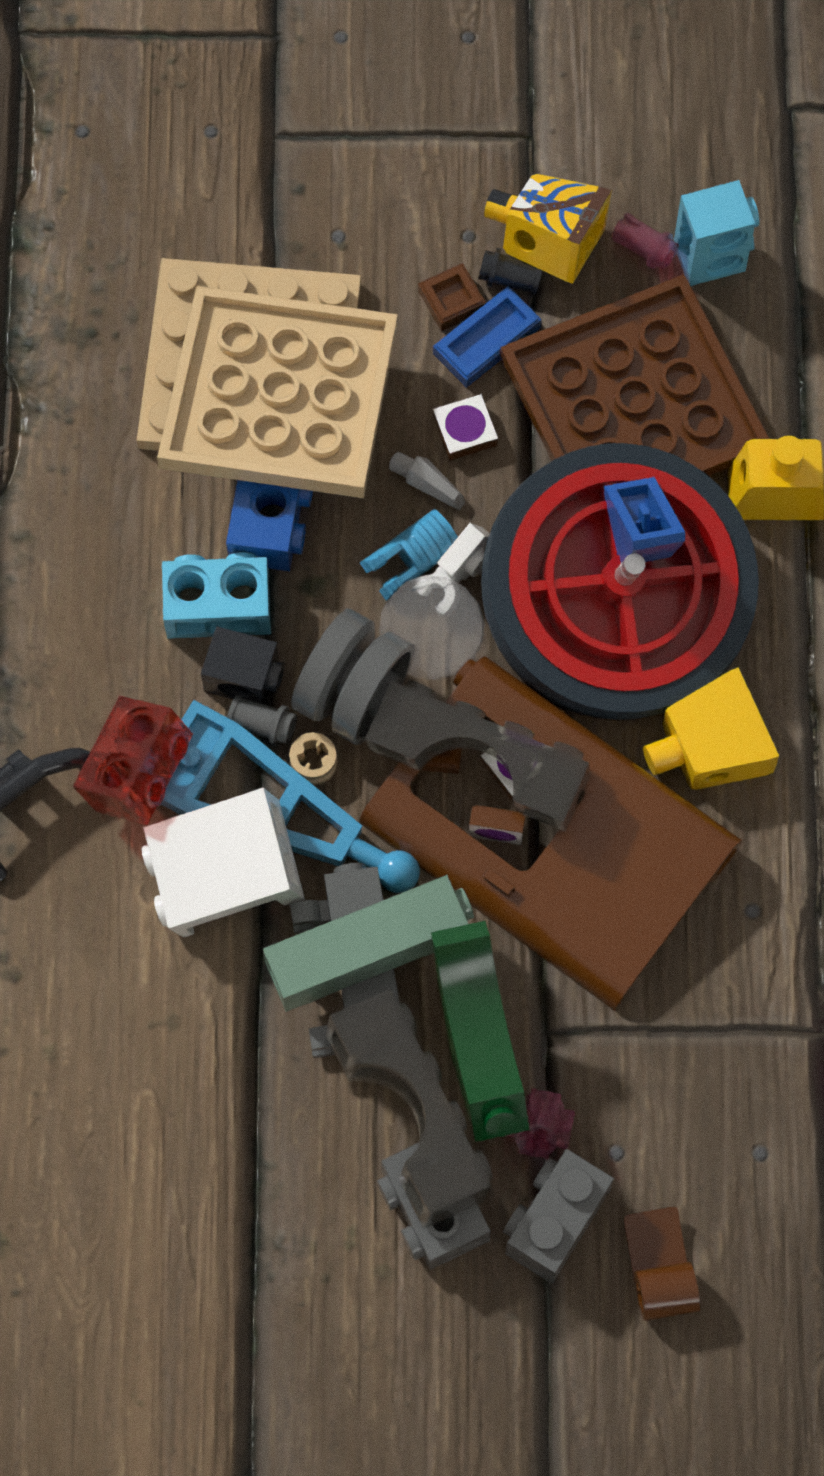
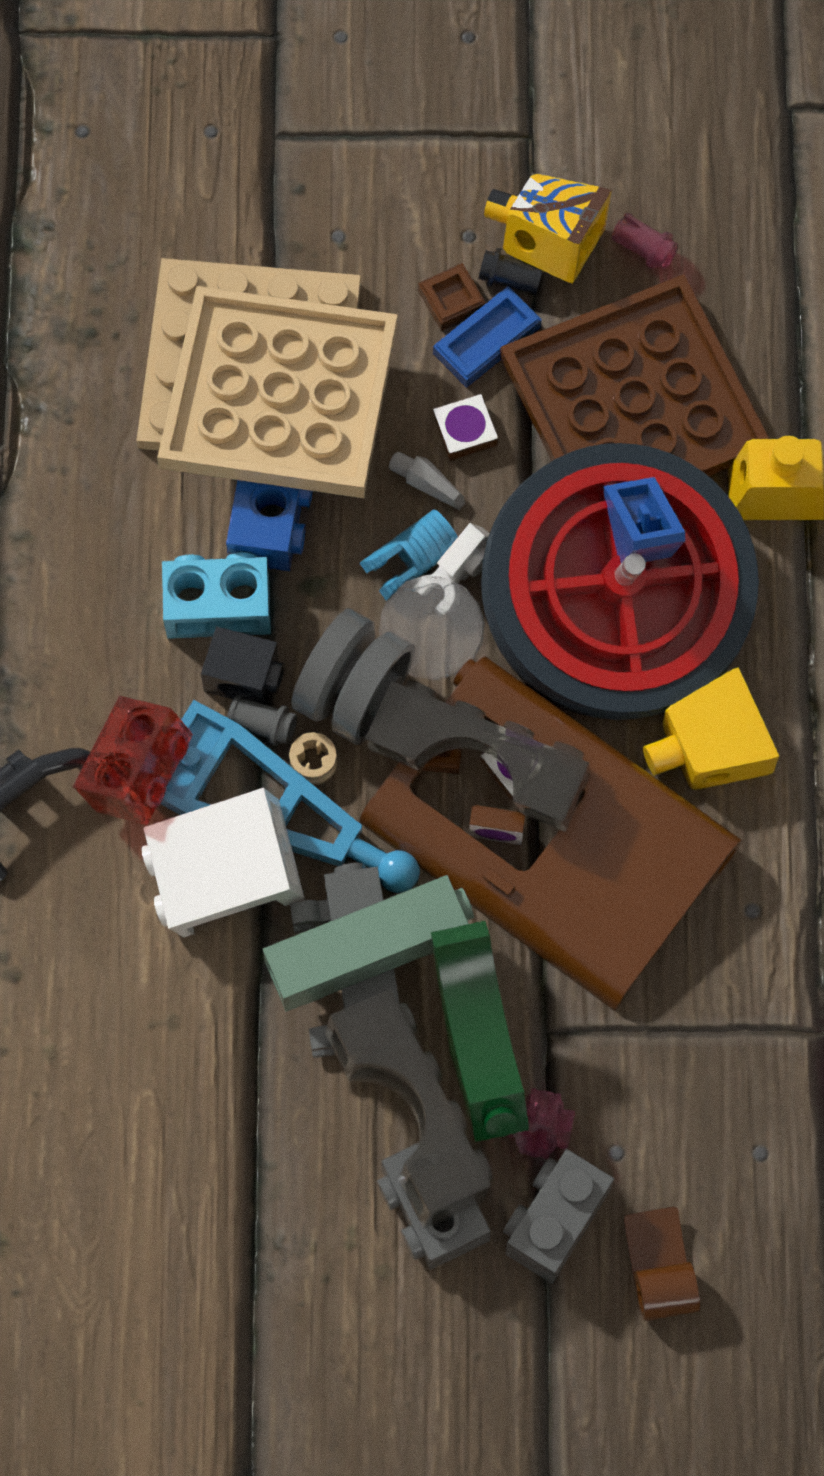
medium azure brick [673,180,760,286] -> none

